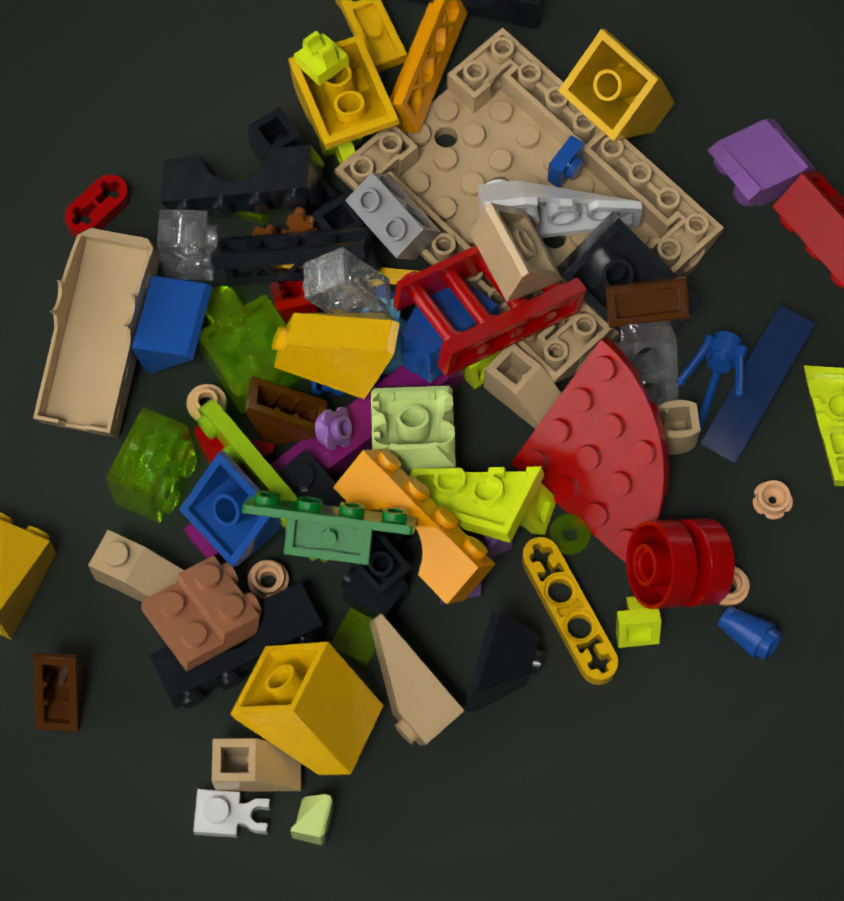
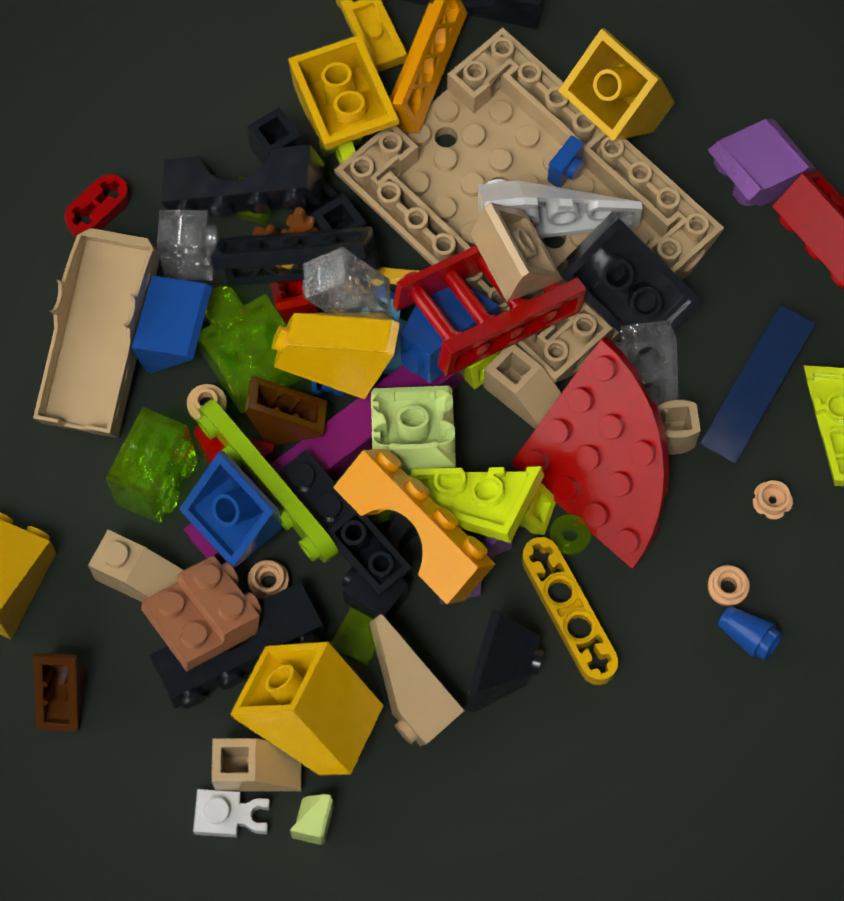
green bracket [242,491,417,565] -> none
neon yellow tile [294,31,350,86] -> none
medium lavender plate [315,407,352,450] -> none
light grey brick [345,172,441,260] -> none
reddish brown tile [604,276,690,328] -> none
neon yellow tile [616,596,661,648] -> none
red wheel [626,518,735,609] -> none
blue plant [676,331,748,432] -> none

